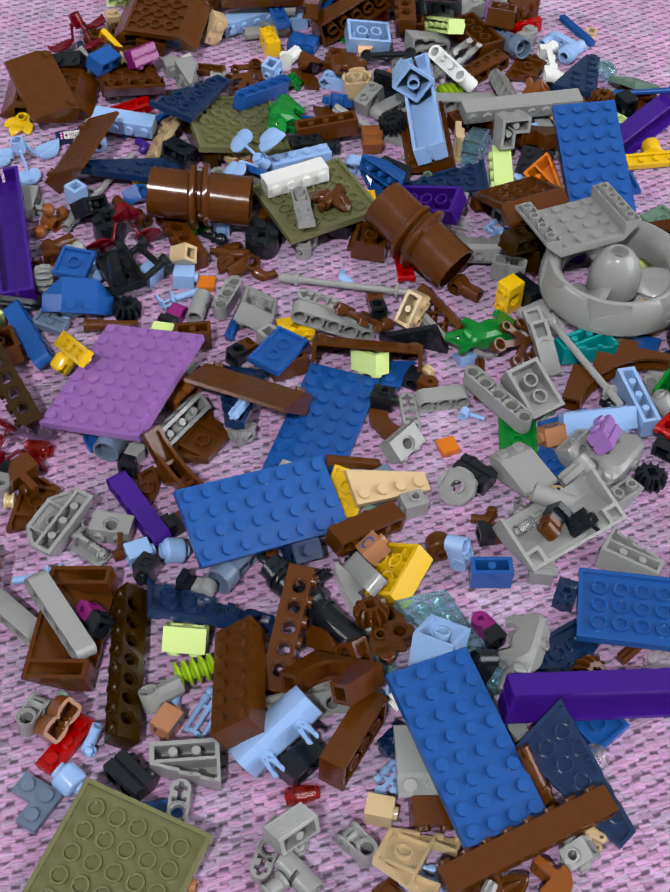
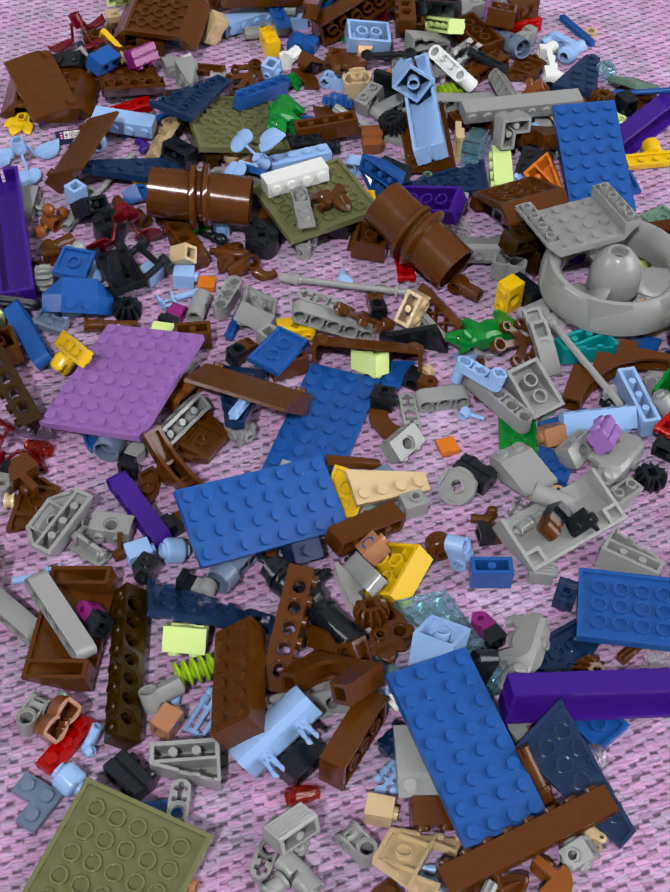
light blue piece [484,218,509,237] -> none
light grey piece [556,451,597,487] -> none
none -> light blue beam [450,355,508,392]
none -> black pin [466,46,510,75]

